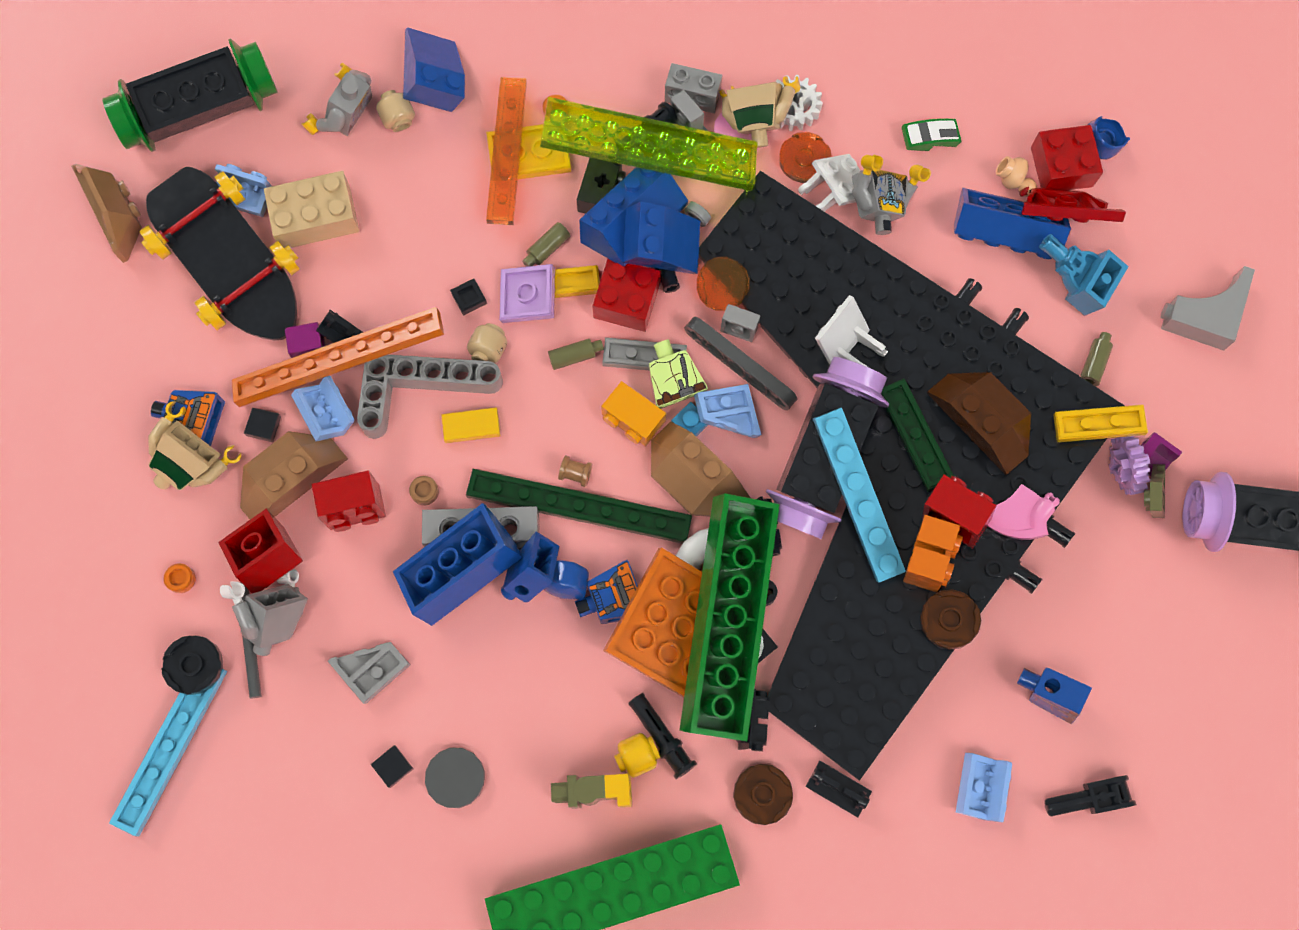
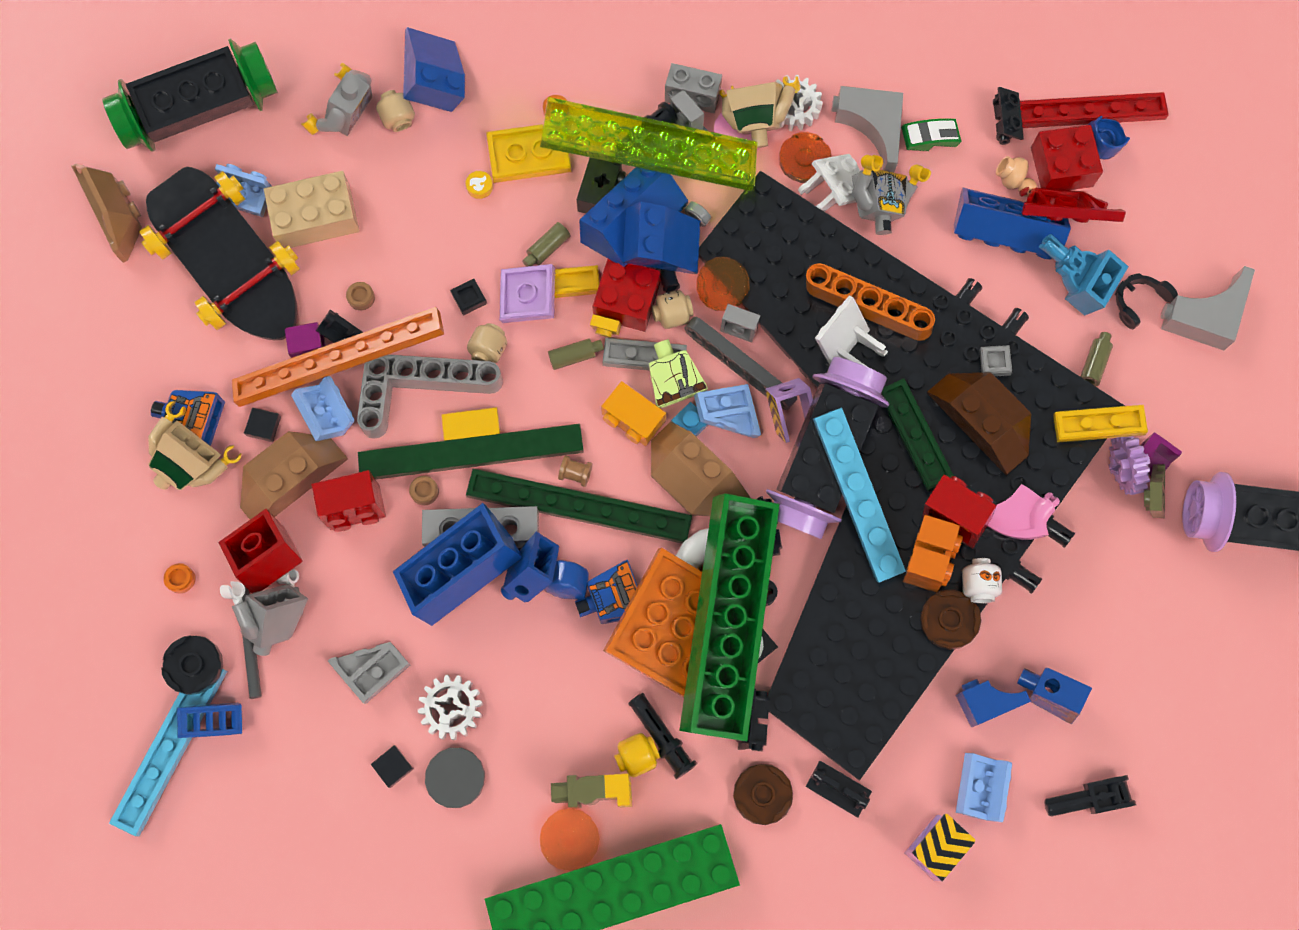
clear orange tile [486,77,527,225] -> none
none -> blue slope [177,702,242,738]
none -> medium nougat tile [346,282,375,311]
none -> dark green tile [358,424,584,479]
none -> white gear [418,675,483,740]
none -> yellow tile [466,171,493,199]
none -> clear orange tile [540,808,600,871]
none -> yellow plate [590,314,621,338]
none -> tan head [651,290,693,329]
none -> lavender piece [765,378,813,443]
none -> orange beam [806,263,935,341]
none -> light grey arch [831,86,903,173]
none -> piece [905,814,975,882]
none -> blue arch [956,679,1031,728]
none -> white head [962,558,1002,603]
none -> light grey tile [979,345,1012,376]
none -> black hinge [992,86,1024,145]
none -> red tile [1020,92,1169,128]
none -> black piece [1115,273,1178,330]

